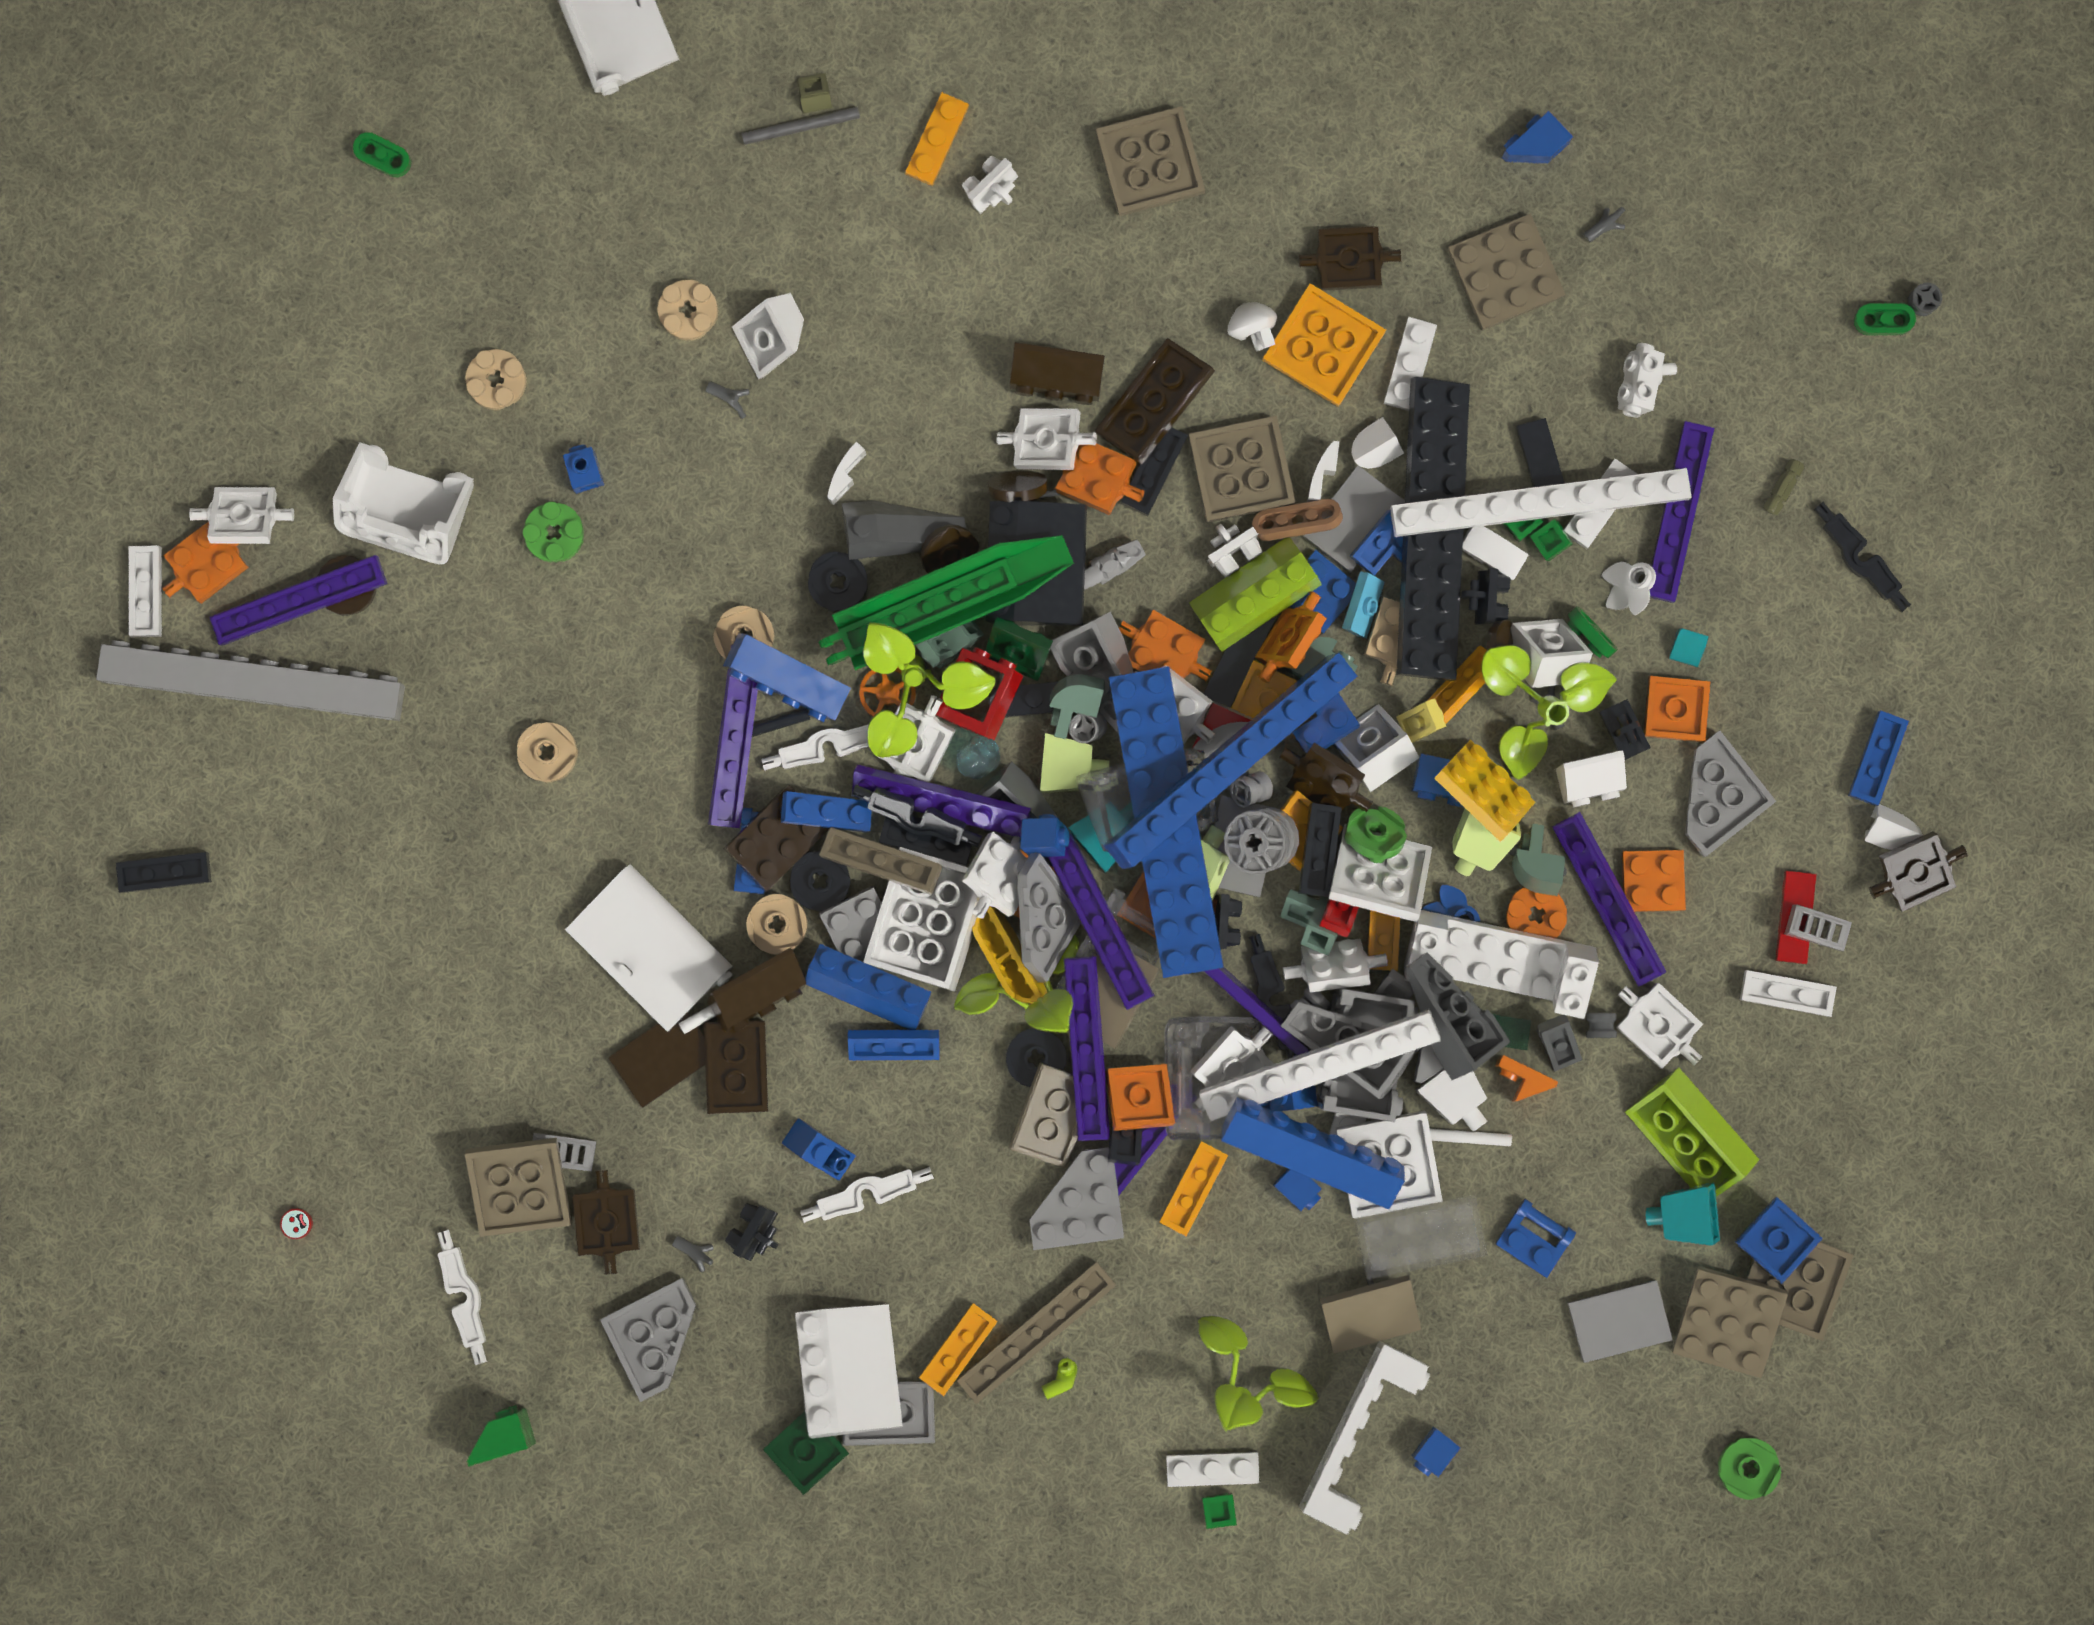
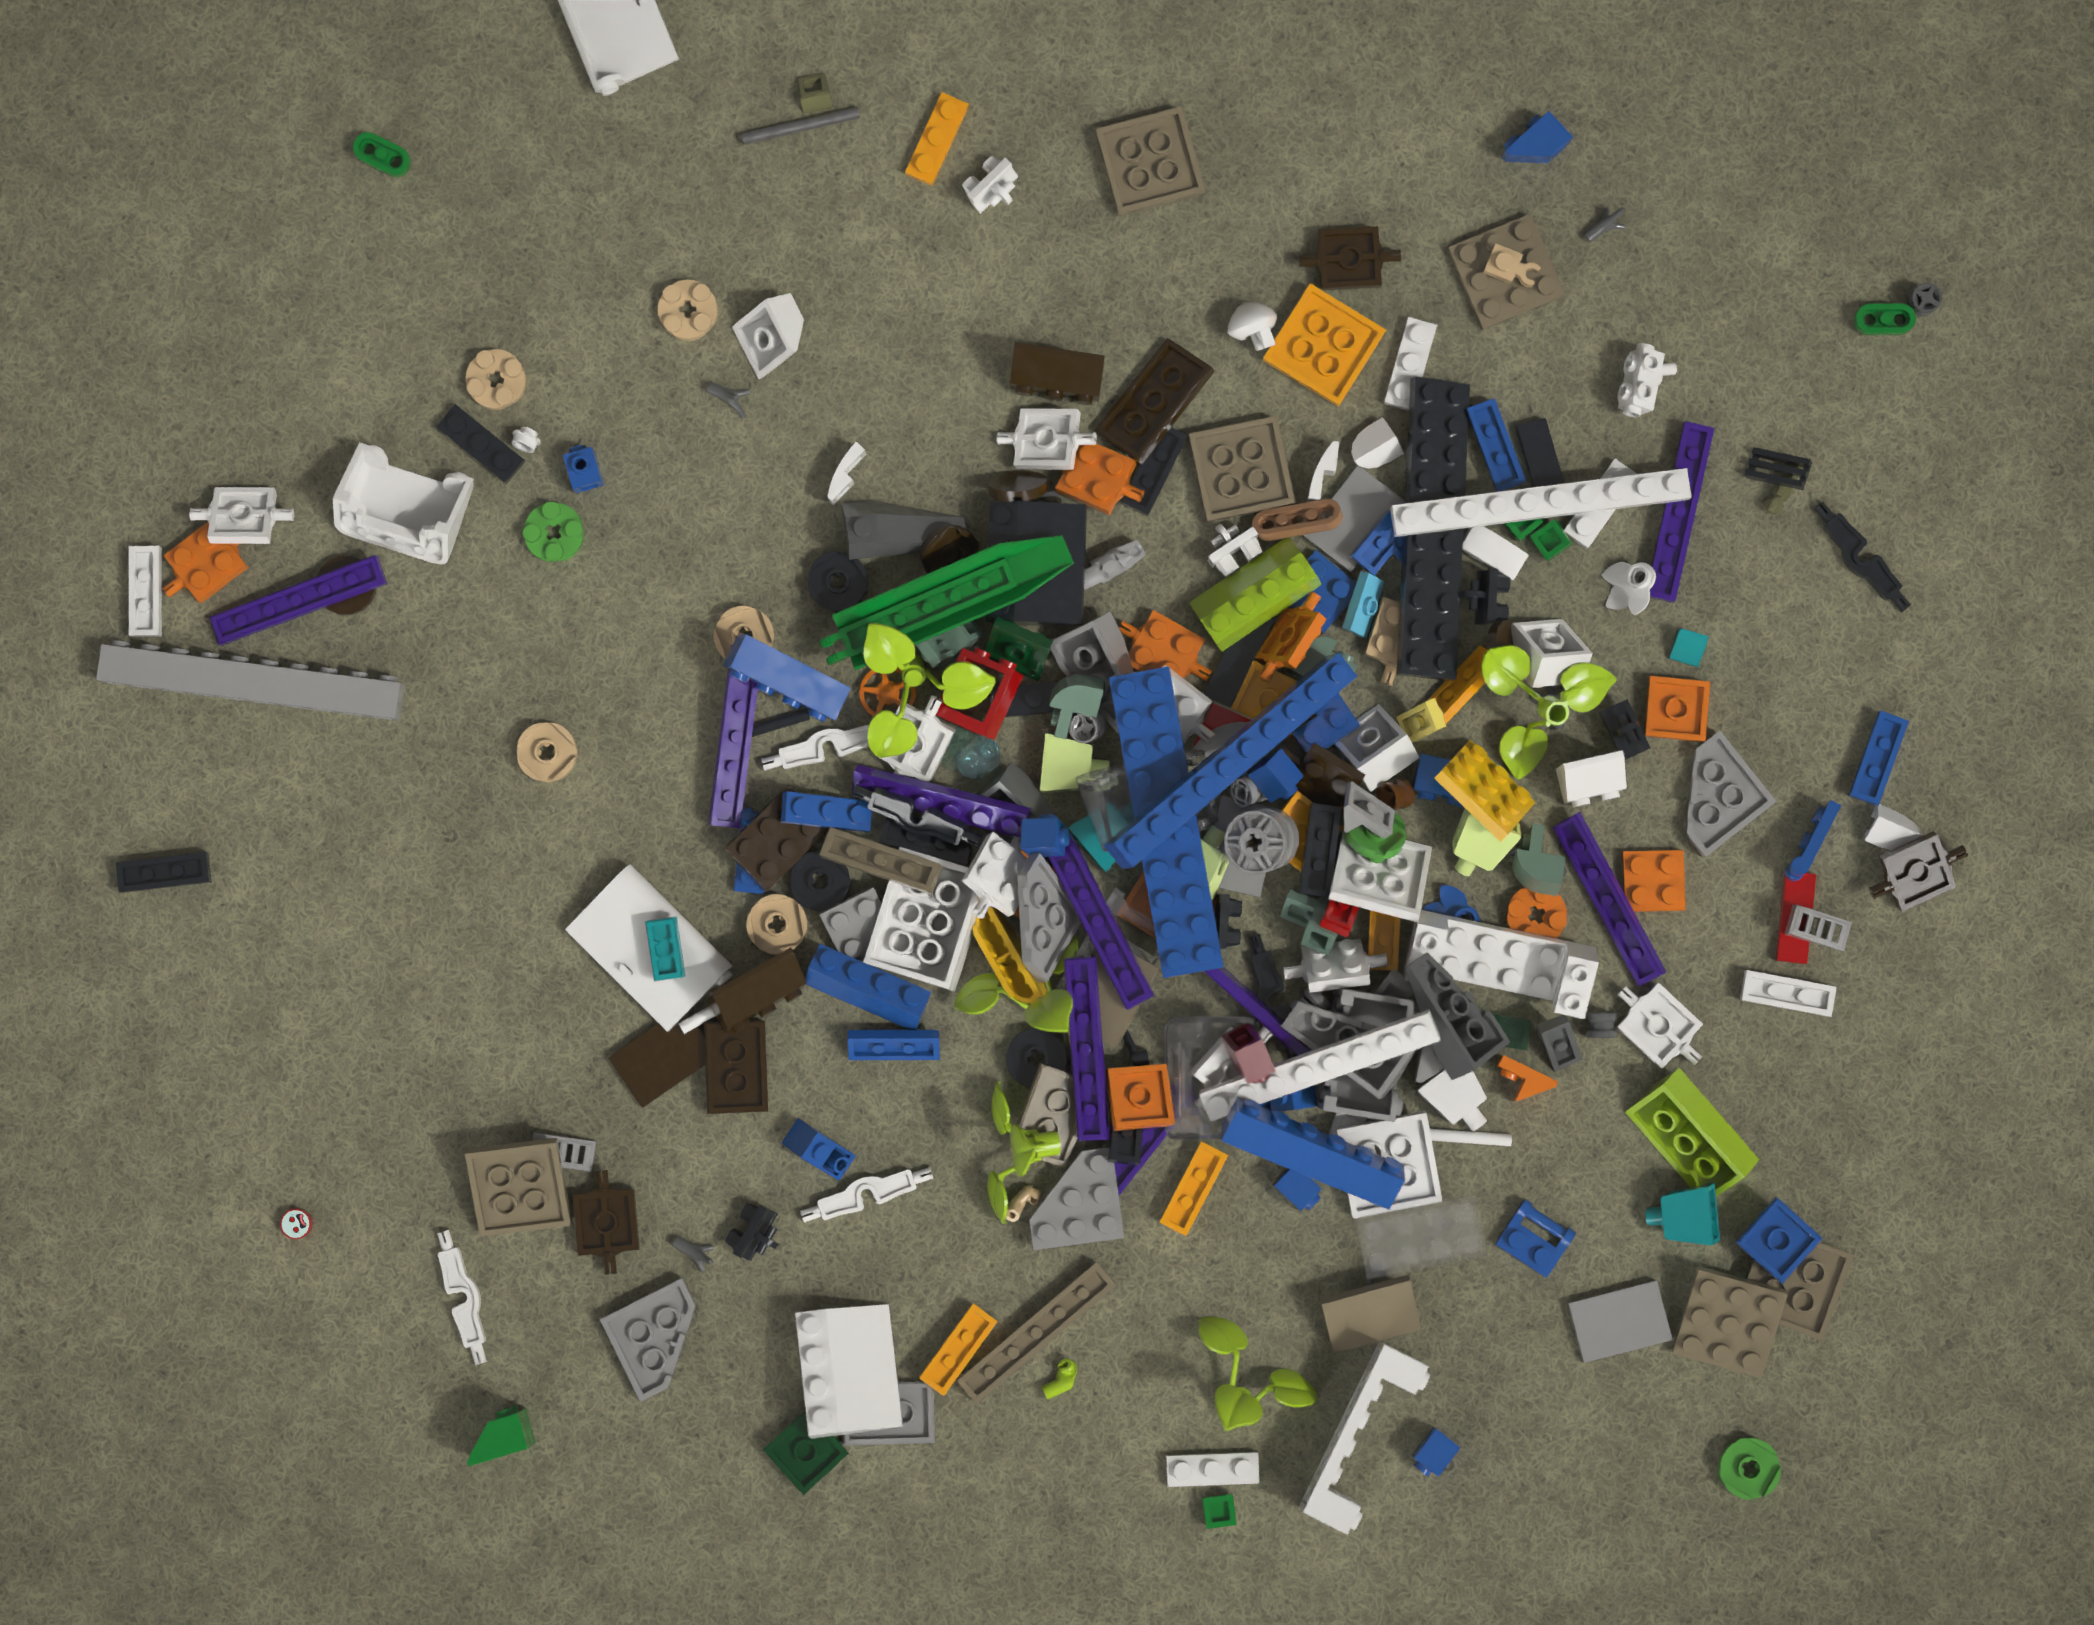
green plate [1567,606,1618,658] -> none
none -> black plate [436,404,526,484]
none -> white plate [512,427,541,453]
none -> teal plate [645,916,686,981]
none -> lime plant [987,1081,1061,1224]
none -> tan arm [1006,1185,1041,1222]
none -> black hand [1123,1029,1149,1066]
none -> brick [1221,1023,1276,1084]
none -> blue brick [1248,748,1304,803]
none -> light grey slope [1344,781,1395,839]
none -> reddish brown wheel [1376,778,1414,811]
none -> blue plate [1466,398,1526,492]
none -> tan plate [1483,243,1541,288]
none -> black tile [1744,447,1812,490]
none -> blue plate [1785,800,1841,882]

